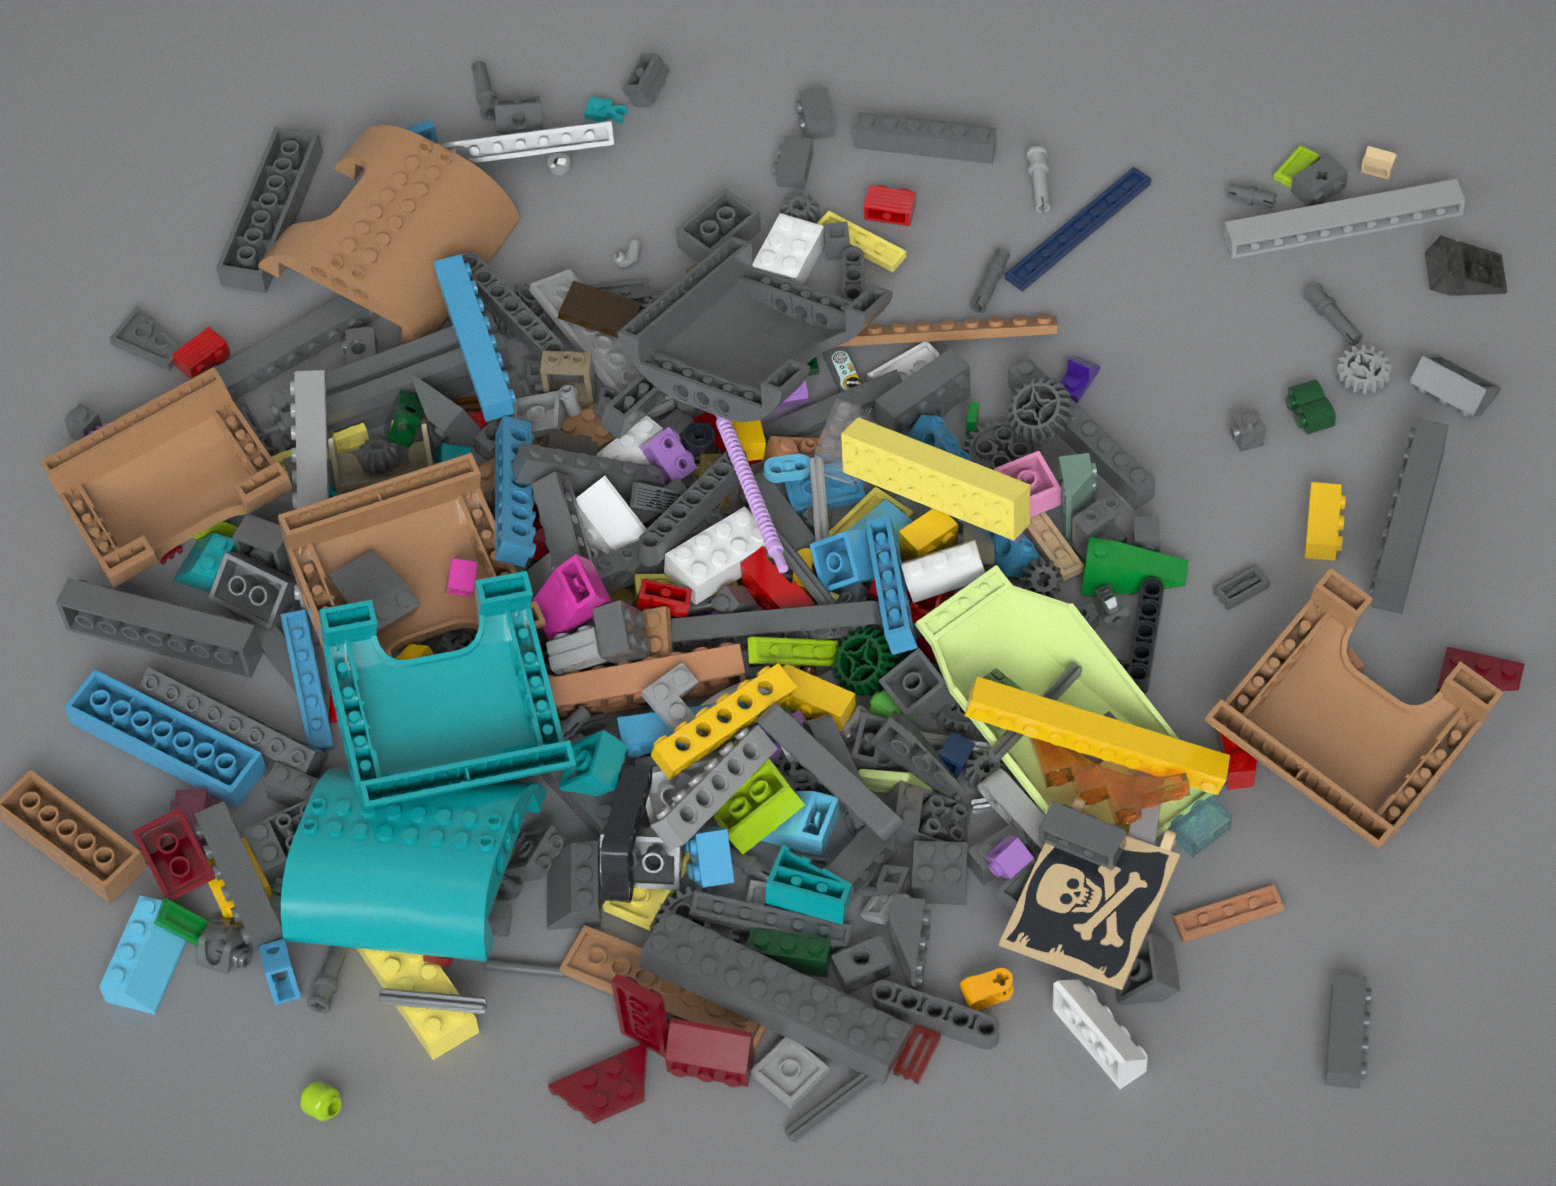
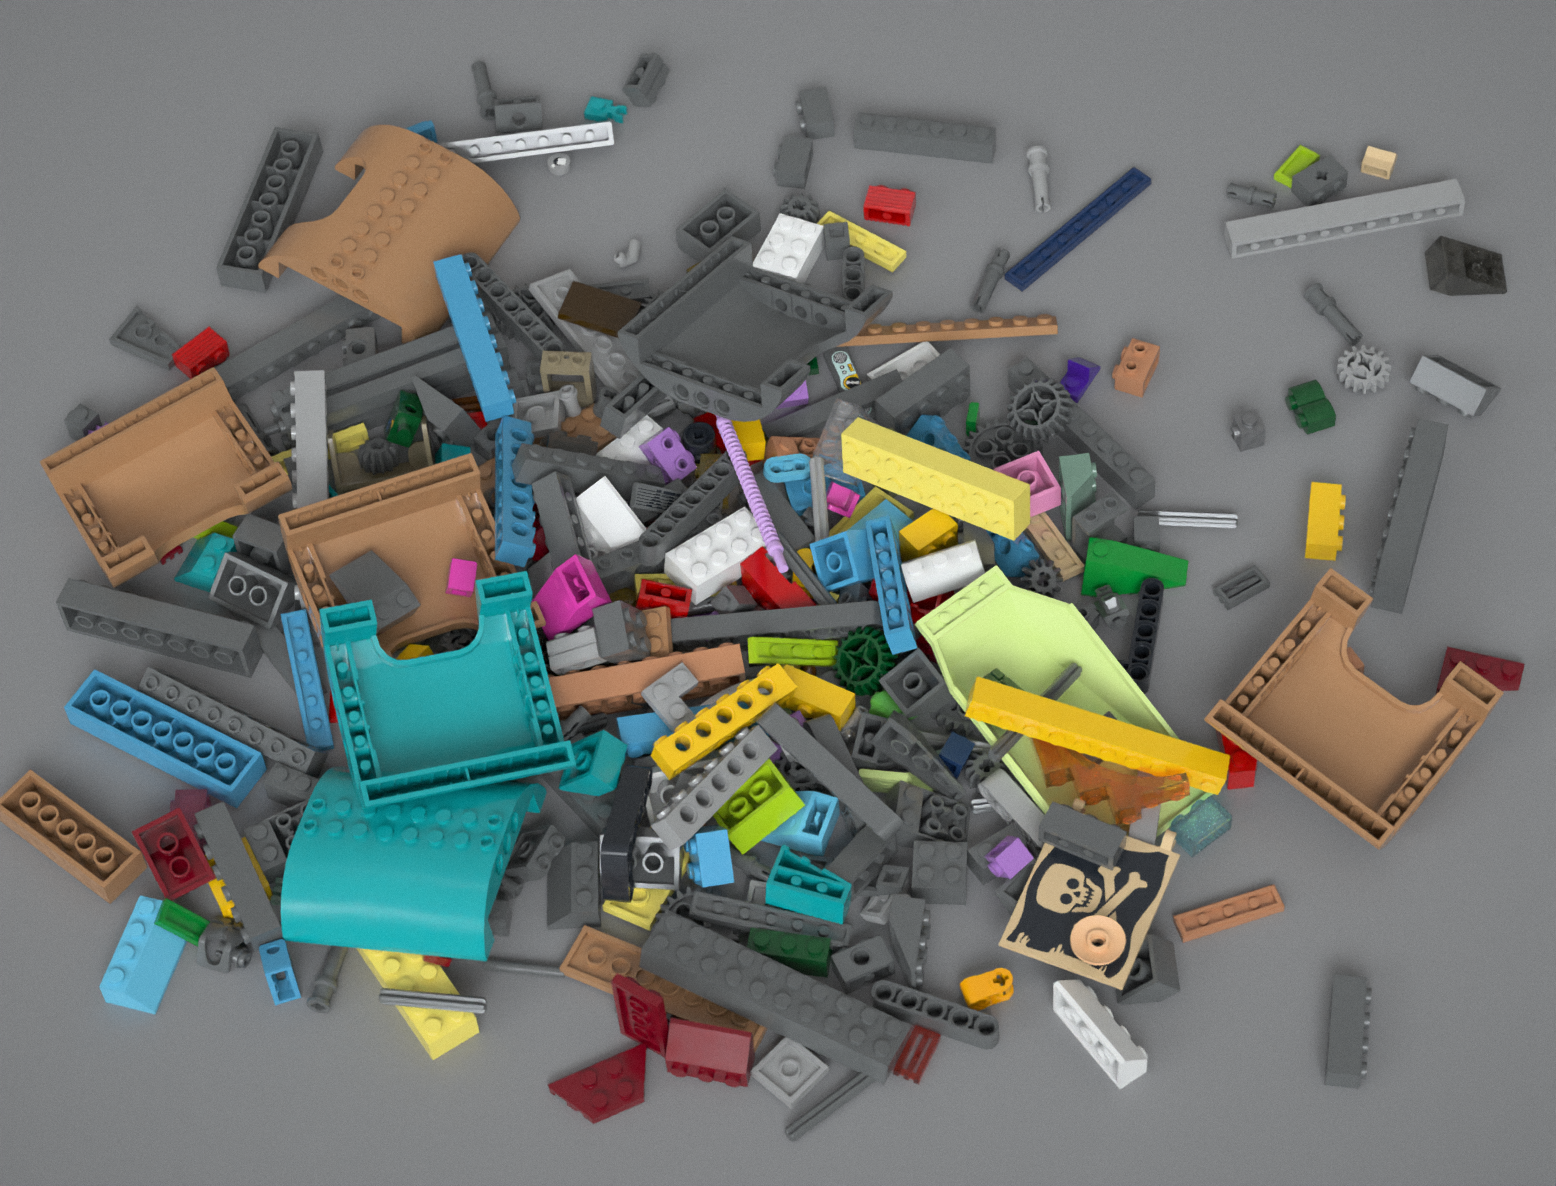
lime head [300,1081,342,1121] -> none
none -> dark pink panel [826,481,860,518]
none -> light nougat dish [1070,915,1126,965]
none -> nougat brick [1112,338,1160,398]
none -> axle [1137,510,1238,528]

